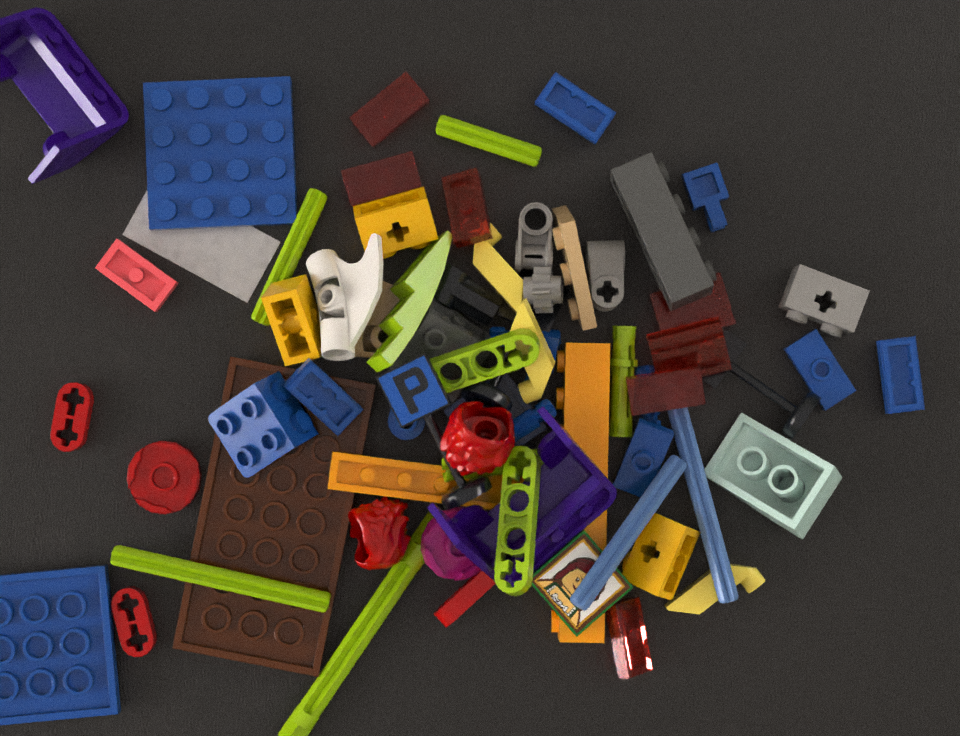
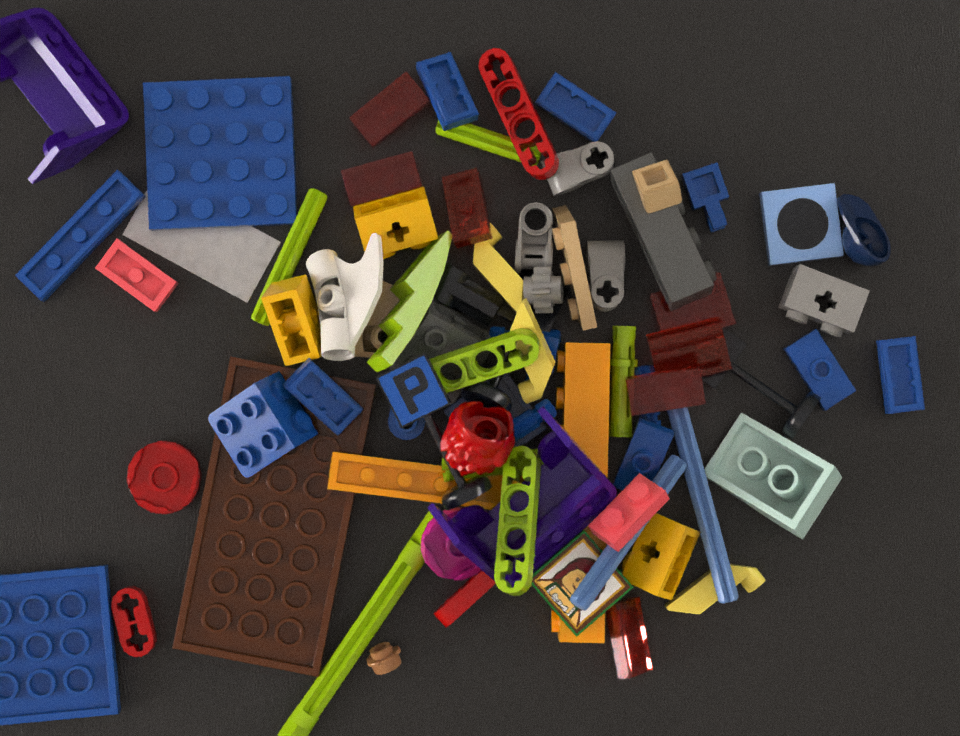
red beam [50,382,94,452] -> none
lime axle [110,545,331,613] -> none
red hair [348,496,411,570] -> none
none -> blue tile [15,169,146,302]
none -> medium nougat plate [366,642,402,675]
none -> blue plate [416,52,479,131]
none -> red beam [478,48,559,180]
none -> light grey piece [541,141,614,196]
none -> coral plate [588,473,670,552]
none -> tan slope [632,159,682,213]
none -> light blue tile [759,183,844,266]
none -> dark blue cap [837,194,891,266]

